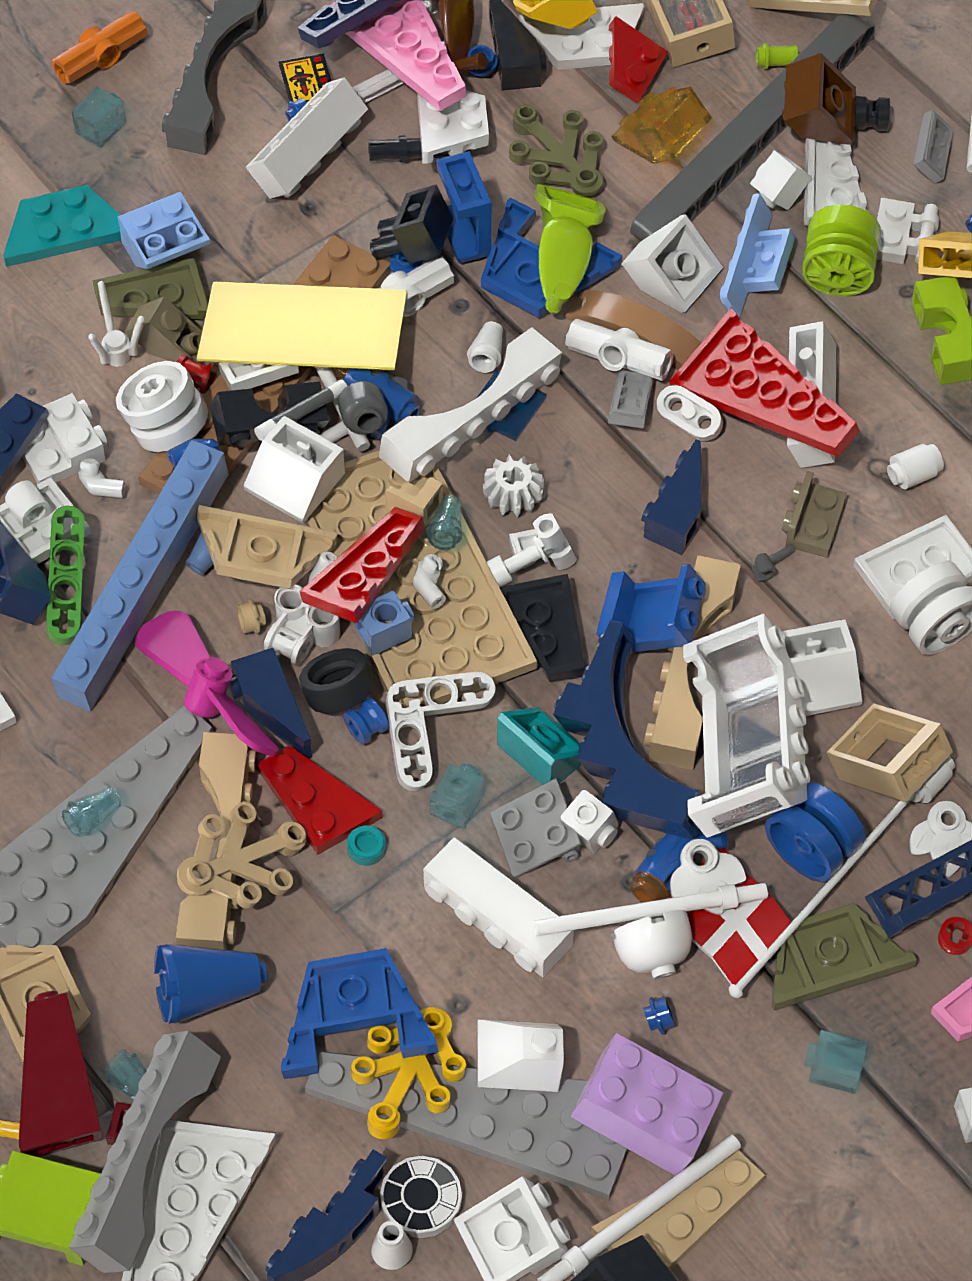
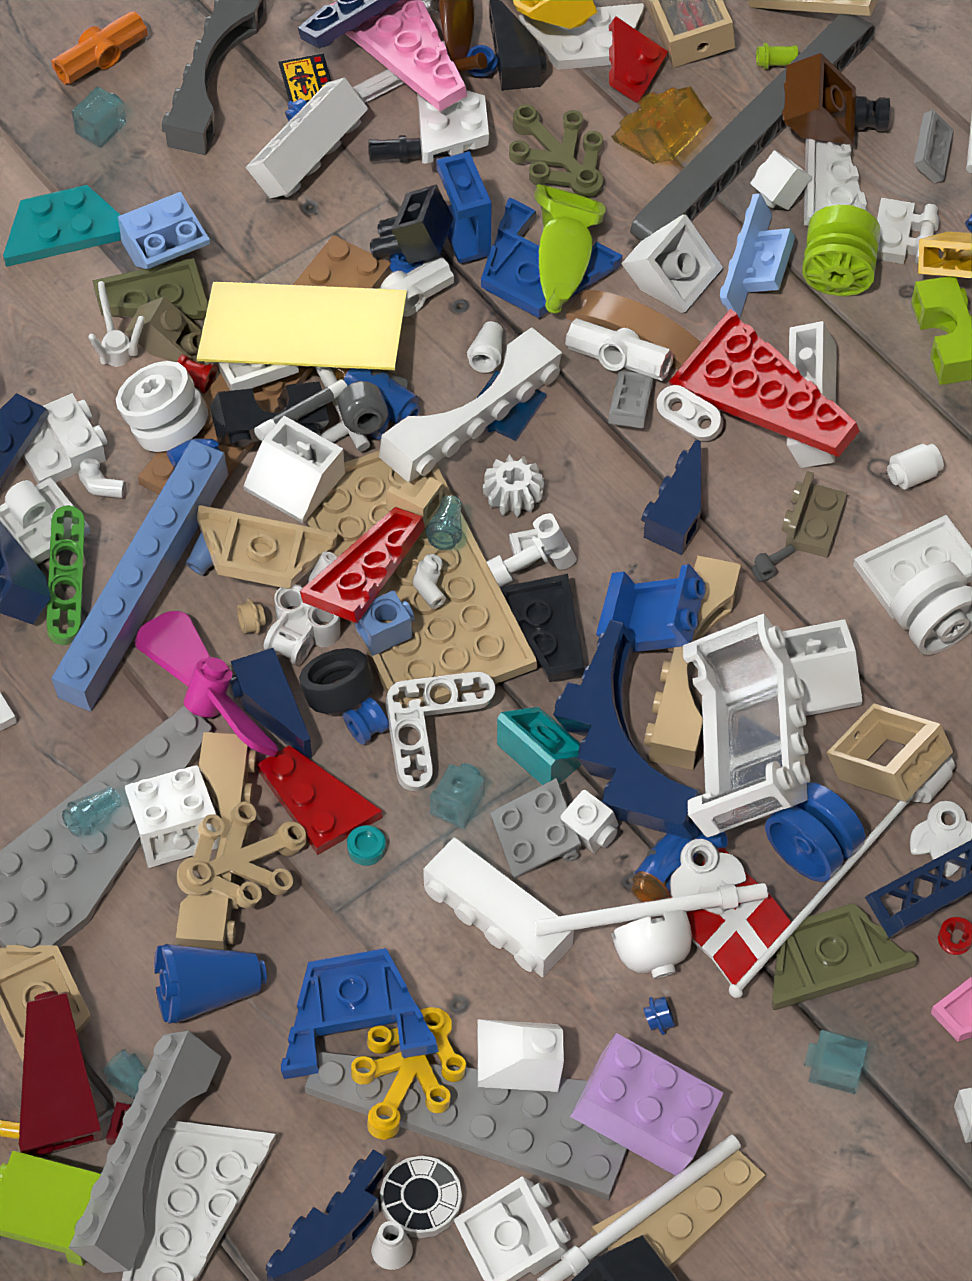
none -> white bracket [125,766,220,868]

